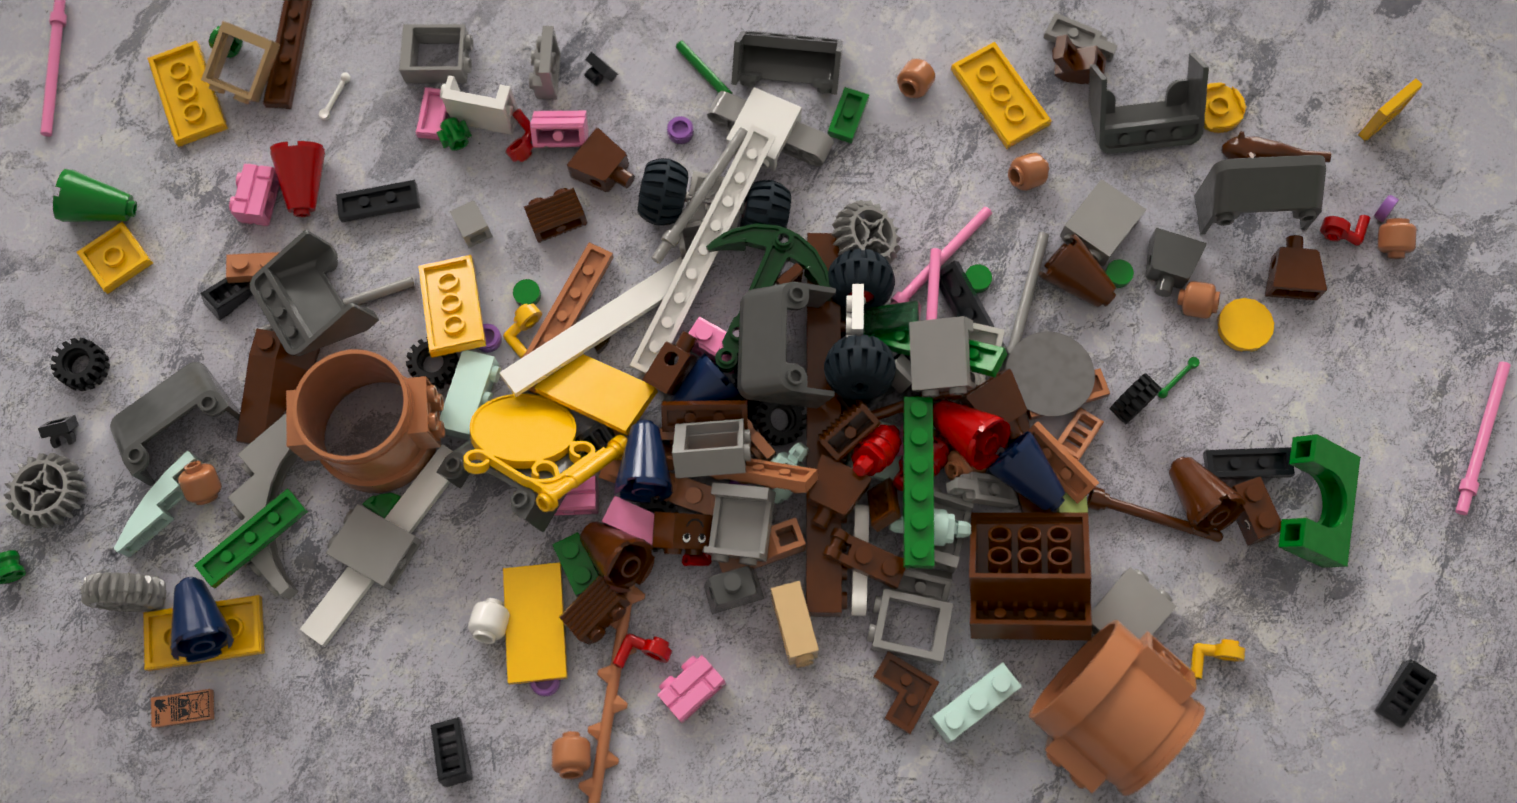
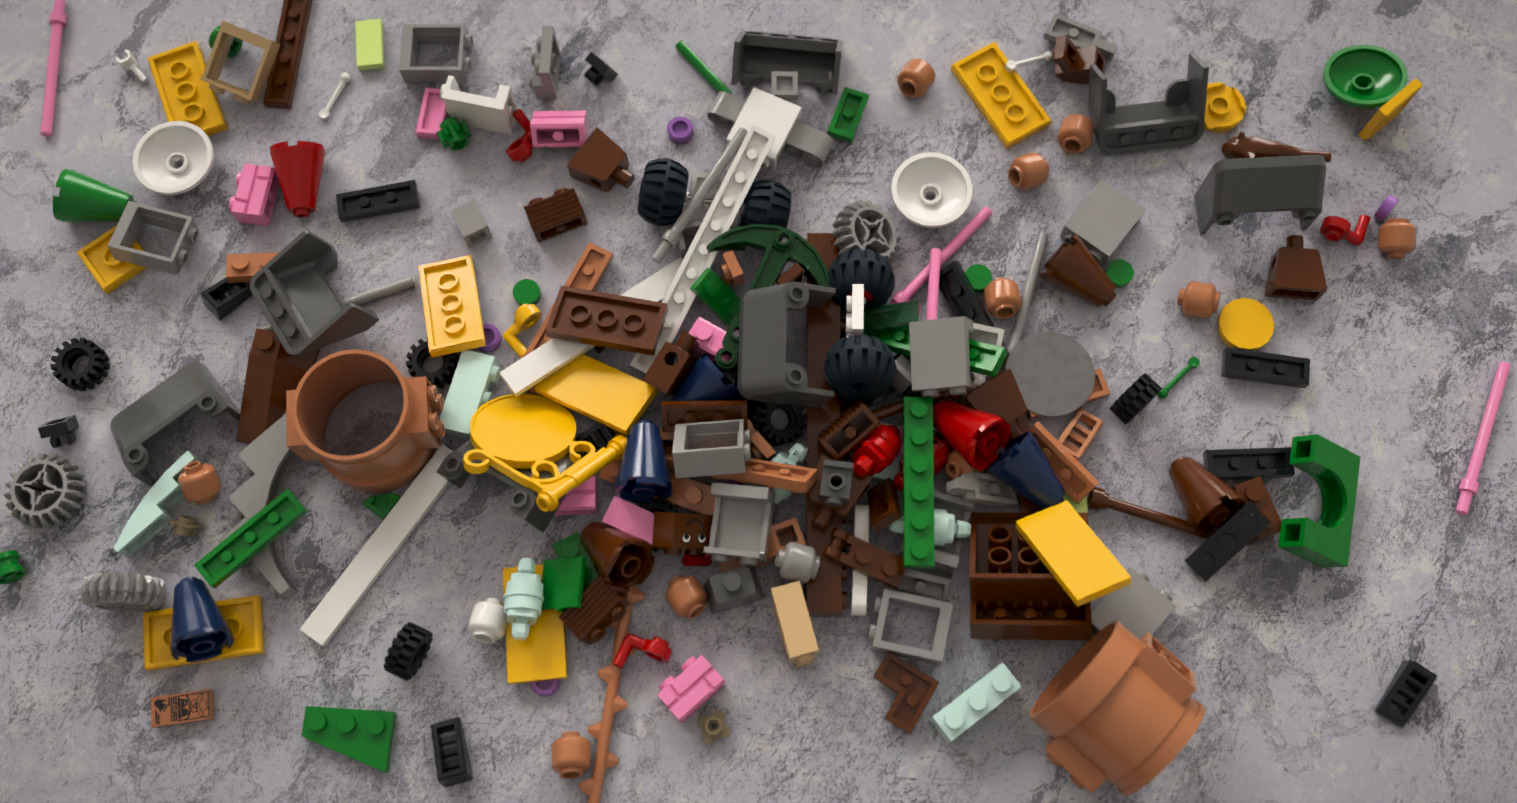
light grey panel [326,504,422,591] -> none
dark grey torso [1145,227,1207,297] -> none
yellow plate [1191,639,1245,679] -> none
none -> light grey window [108,201,199,275]
none -> white hand [116,50,148,84]
none -> white dish [133,121,214,195]
none -> dark tan plate [169,515,204,537]
none -> green wing [301,706,396,773]
none -> yellowish green tile [355,19,385,71]
none -> black tyre [384,622,433,681]
none -> light aqua piece [503,558,544,641]
none -> green piece [542,555,586,612]
none -> reddish brown plate [545,286,668,356]
none -> nougat head [665,574,708,619]
none -> green plate [690,268,741,326]
none -> dark tan plate [697,709,731,744]
none -> nougat plate [720,250,744,288]
none -> light grey panel [771,71,798,100]
none -> light grey head [775,542,820,584]
none -> dark grey brick [819,459,854,507]
none -> white dish [891,152,972,228]
none -> nougat head [983,277,1021,319]
none -> white hinge [1005,52,1053,72]
none -> yellow tile [1016,500,1131,607]
none -> nougat head [1057,114,1095,154]
none -> black plate [1185,501,1272,582]
none -> black plate [1221,347,1310,388]
none -> green dish [1323,45,1408,108]

